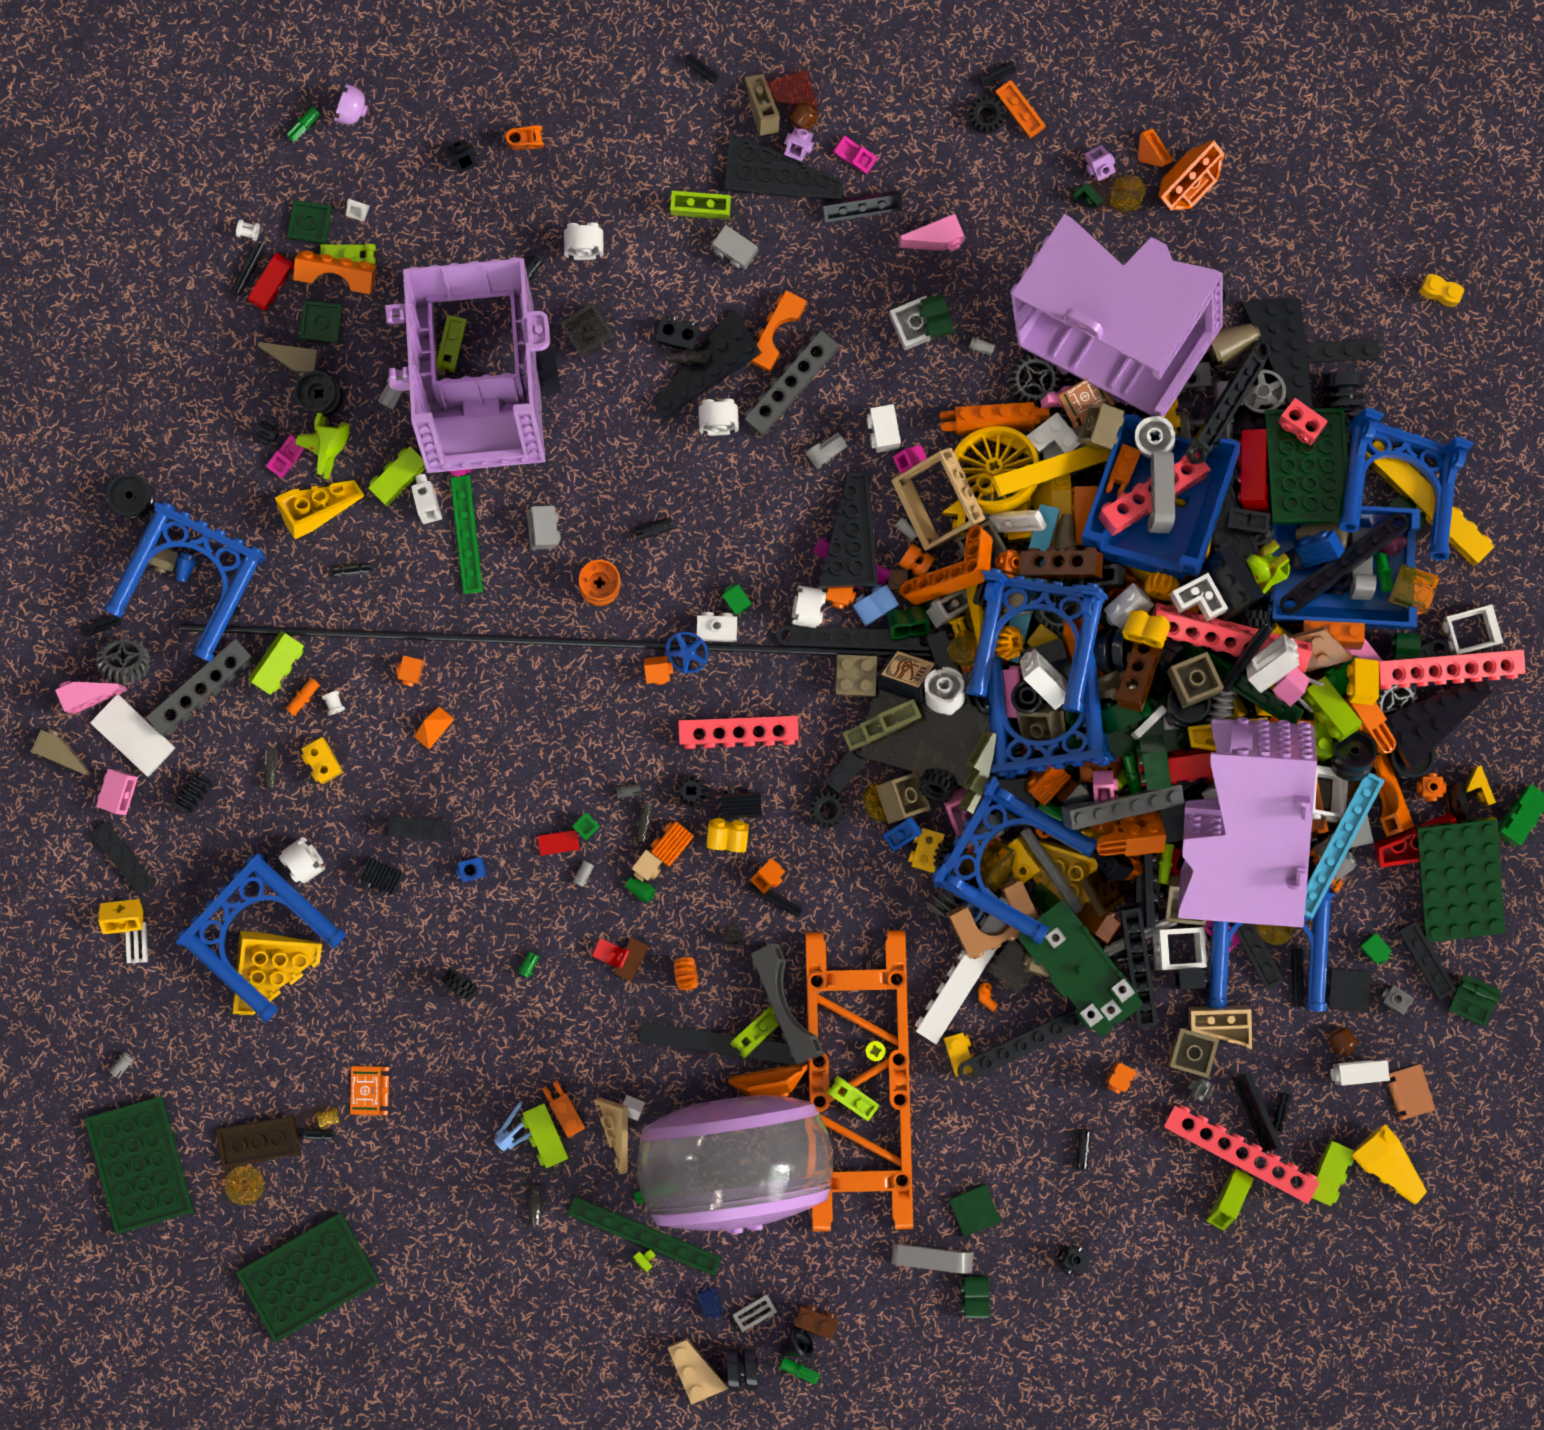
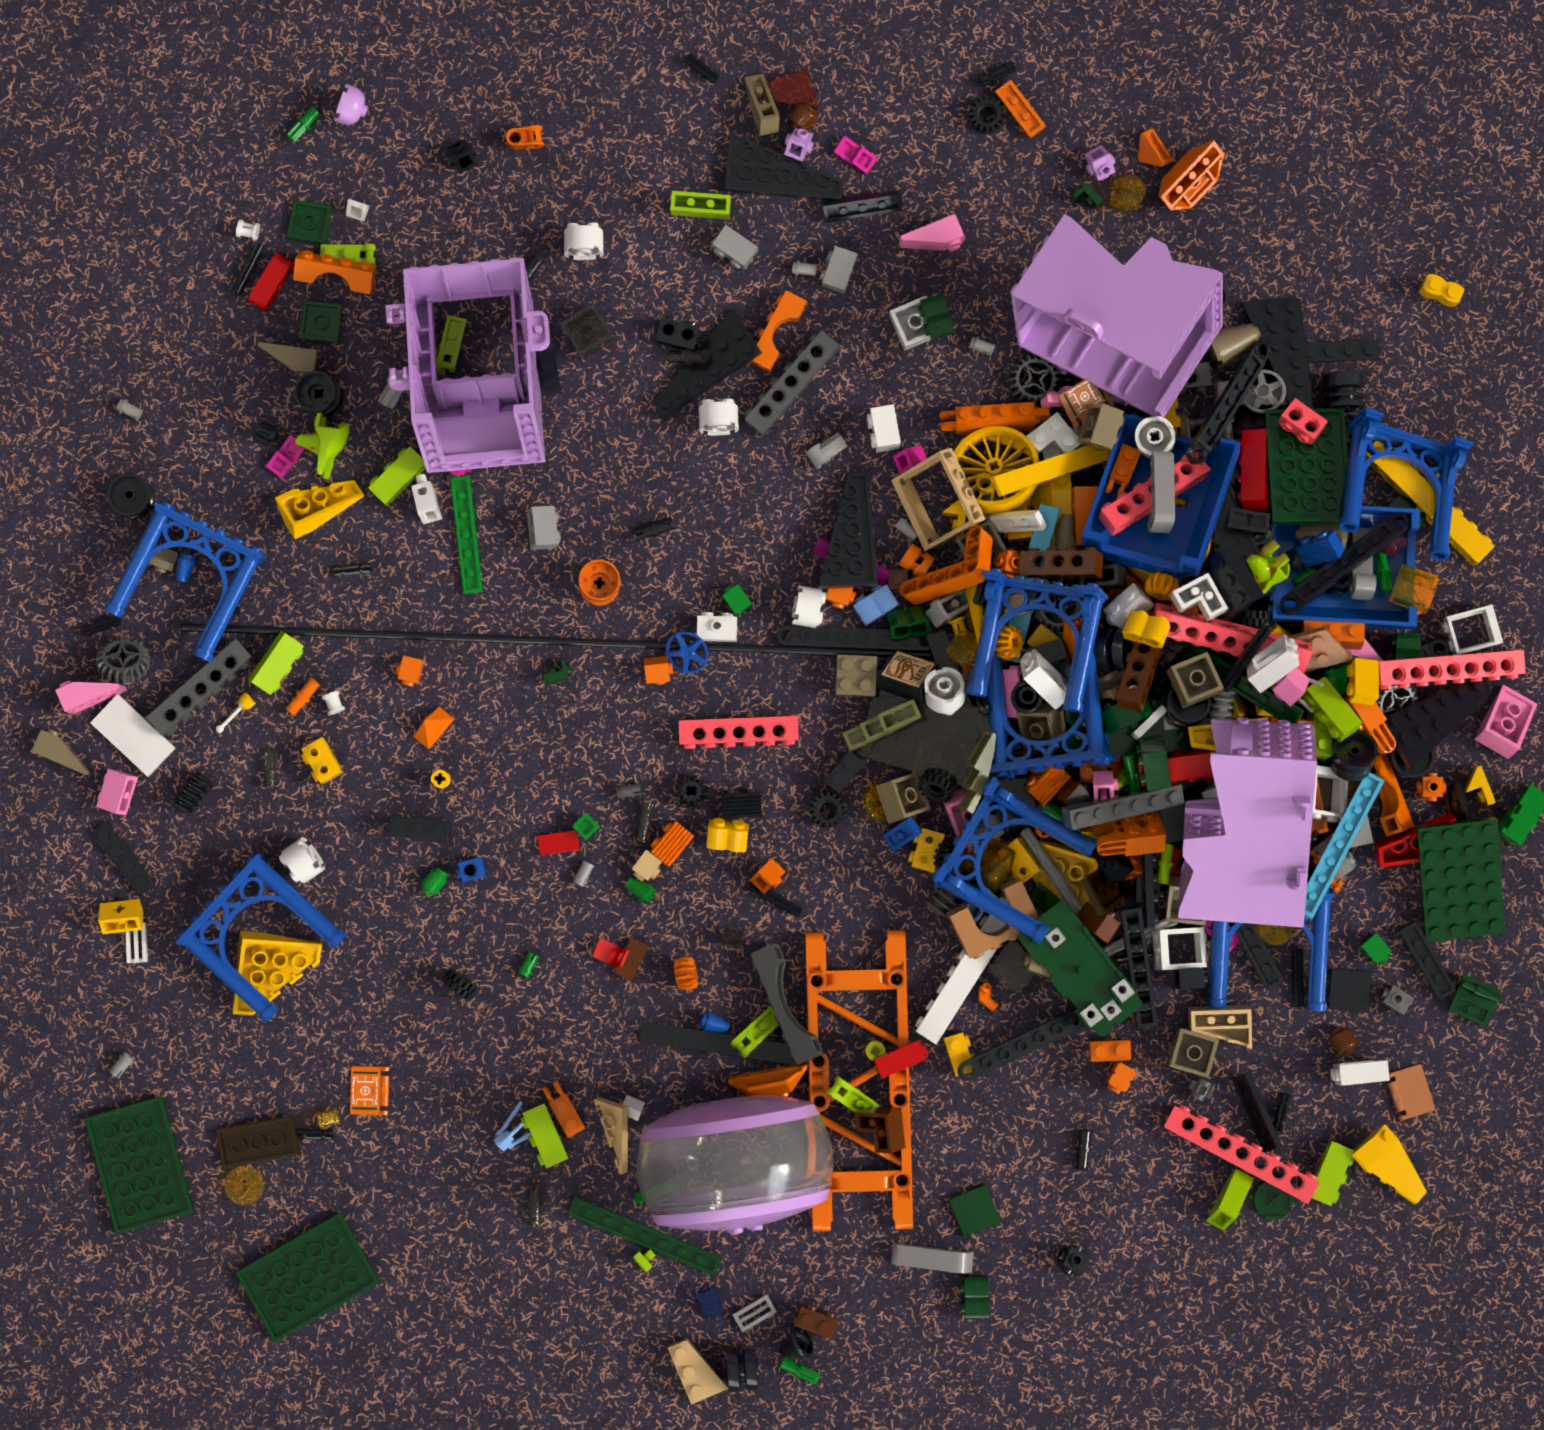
black brick [358,856,406,897] -> none
none -> light grey pin [116,399,143,421]
none -> hinge [216,692,256,733]
none -> green brick [420,866,448,896]
none -> yellow bush [431,770,450,788]
none -> dark green bracket [543,659,572,684]
none -> blue cone [699,1012,730,1034]
none -> light grey pin [792,260,817,277]
none -> light grey brick [820,246,857,294]
none -> reddish brown brick [855,1107,905,1154]
none -> red brick [872,1039,928,1078]
none -> orange brick [1088,1040,1131,1062]
none -> dark green tile [1253,1181,1294,1220]
none -> green pin [1291,567,1316,587]
none -> bright pink slope [1474,685,1537,759]

